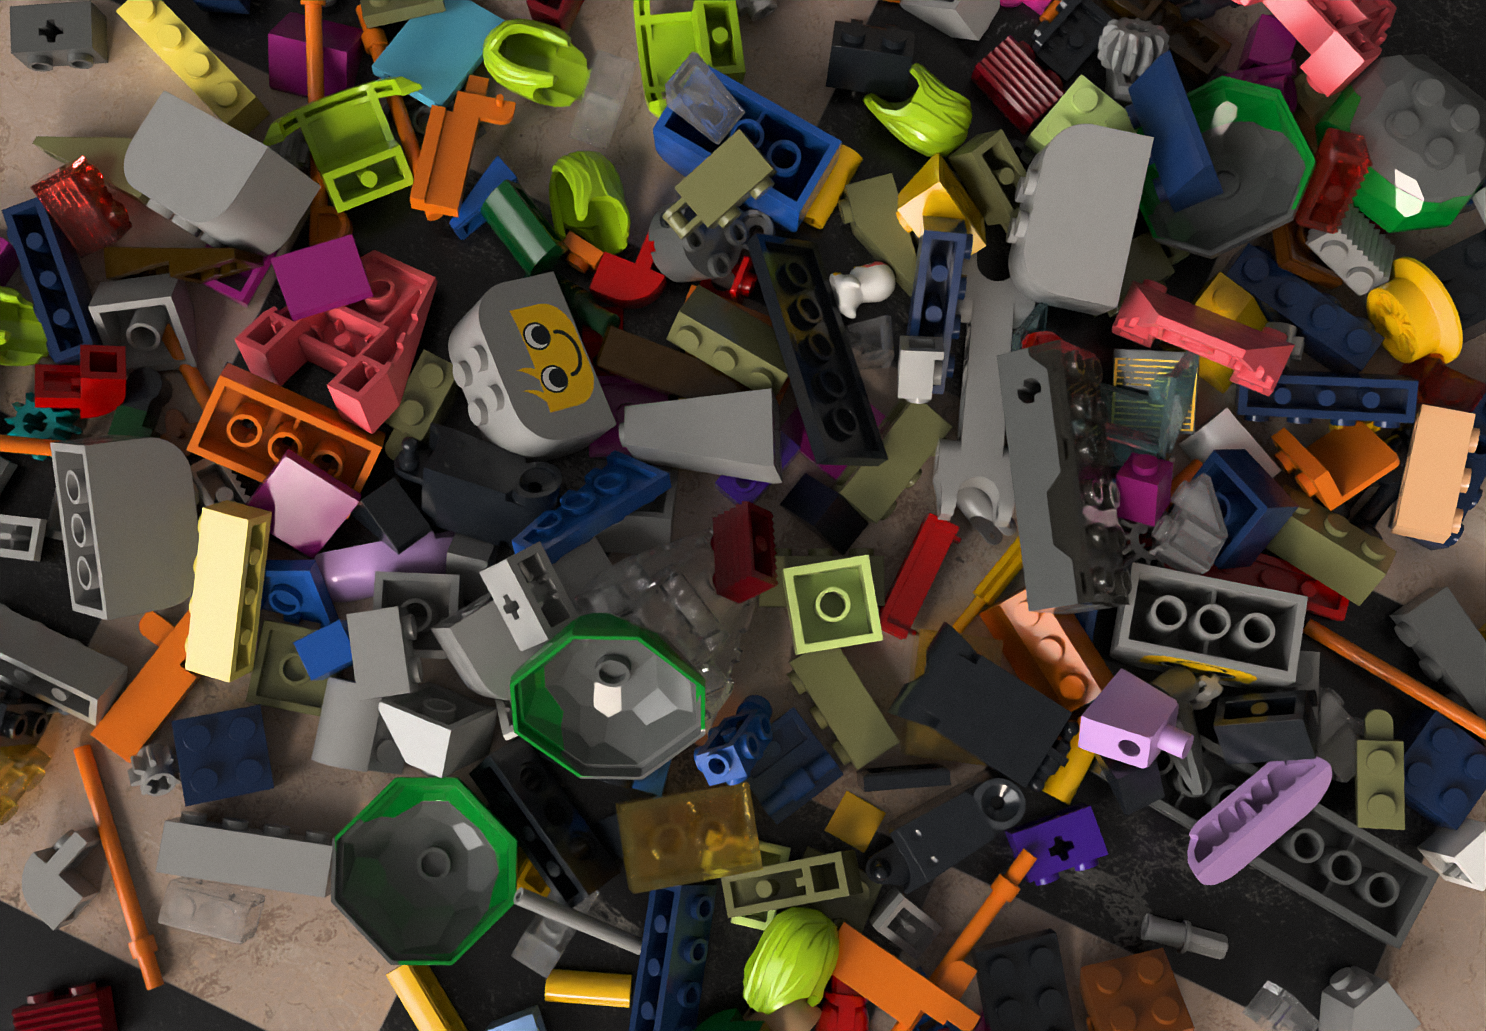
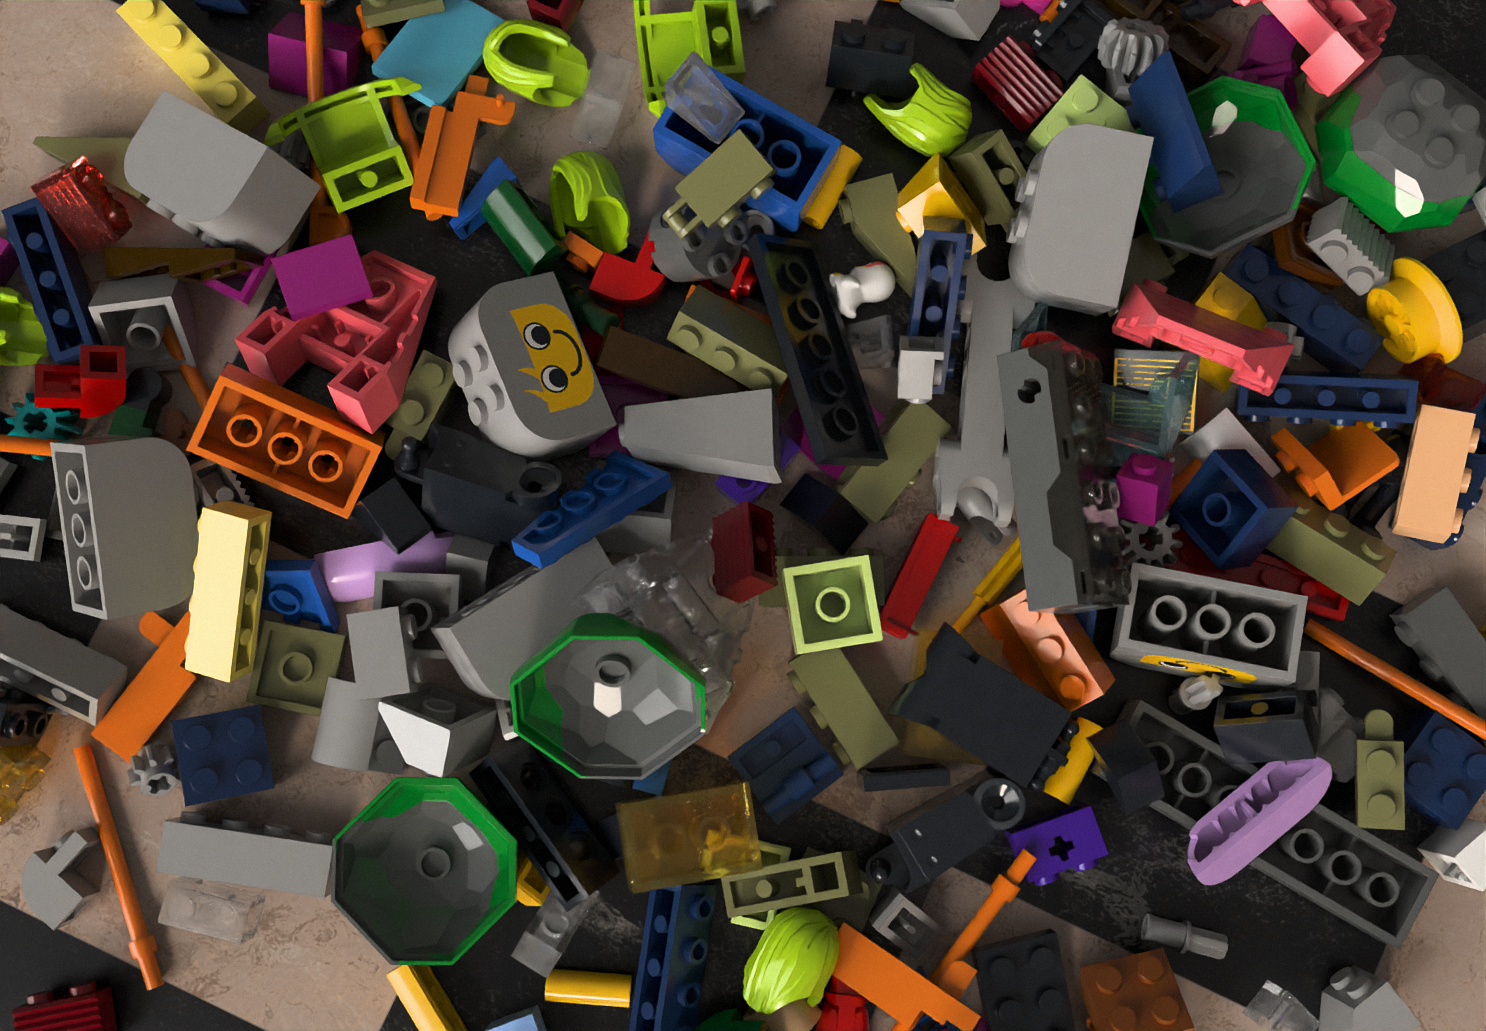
dark grey brick [9,1,108,72] -> none
tile [245,449,361,559] -> none
blue brick [293,619,353,681] -> none
light grey brick [479,541,579,652] -> none
light grey piece [513,887,643,955] -> none
blue brick [694,695,773,786] -> none
yellow sticker [825,791,886,853] -> none
lavender torso [1078,669,1194,768] -> none
clear slope [1149,473,1228,575] -> none
dark grey piece [1149,666,1205,795] -> none
clear red brick [1295,128,1373,234] -> none

